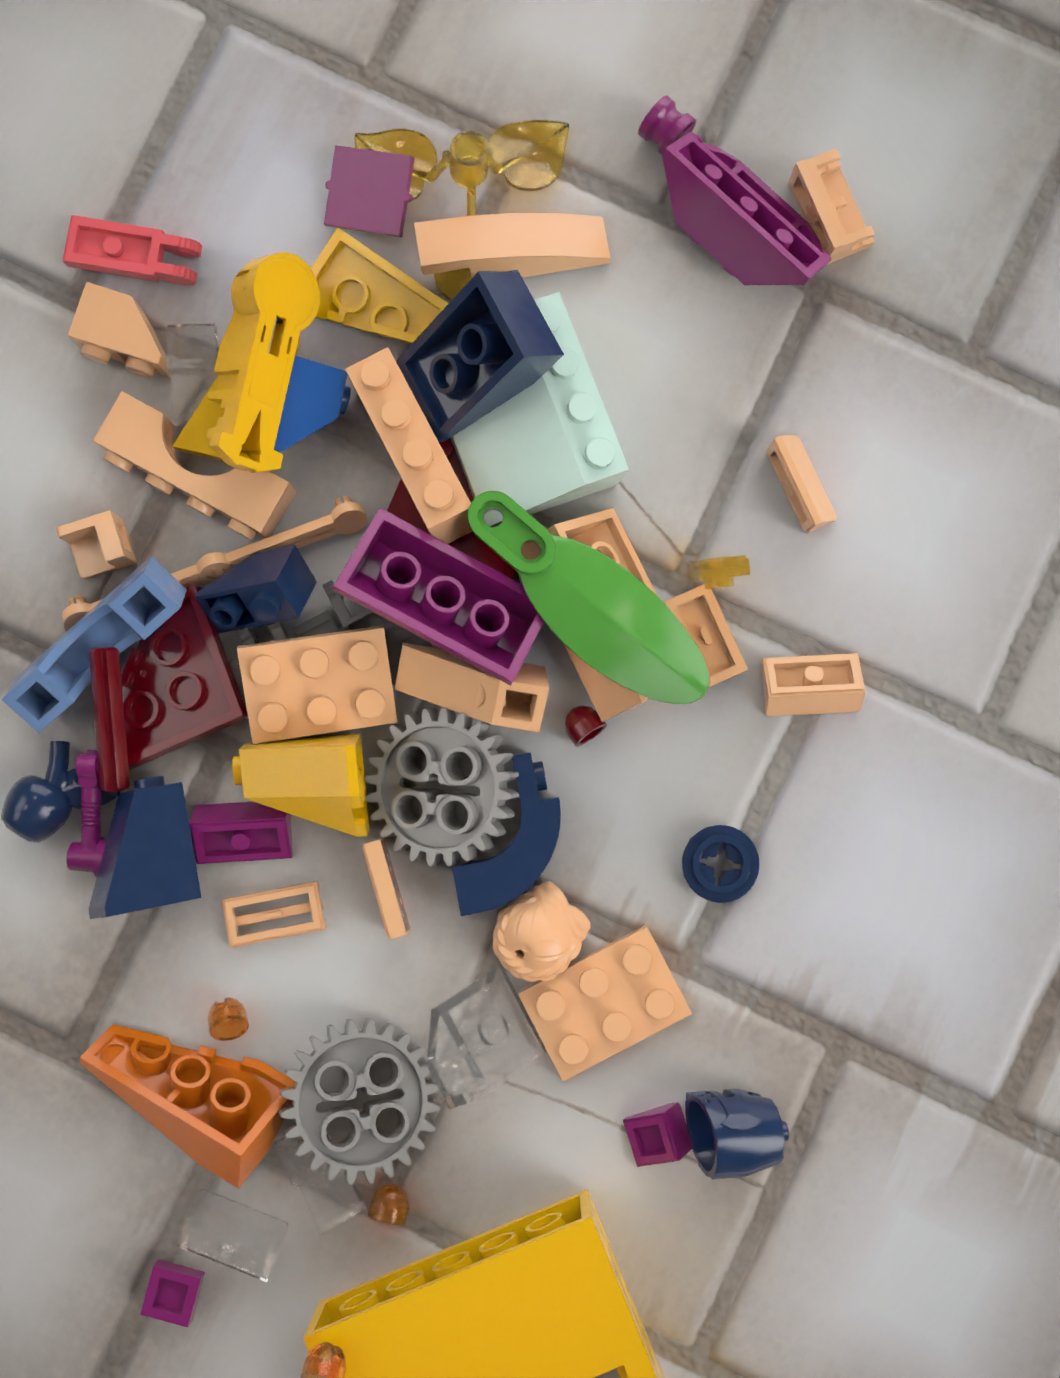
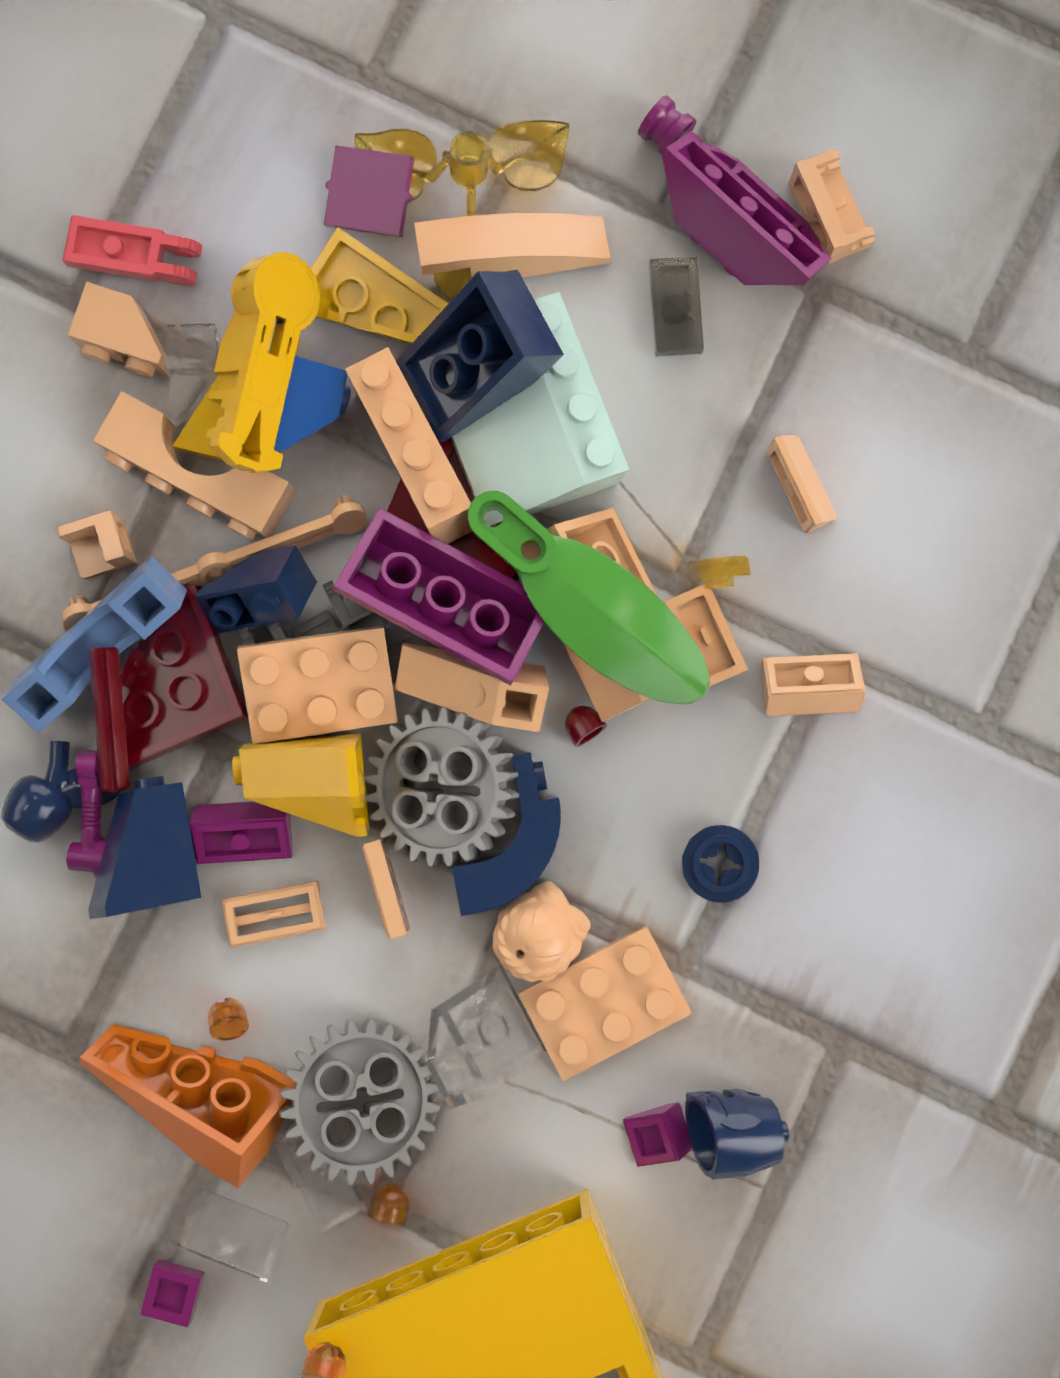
none -> clear smoke plate [649,256,704,357]

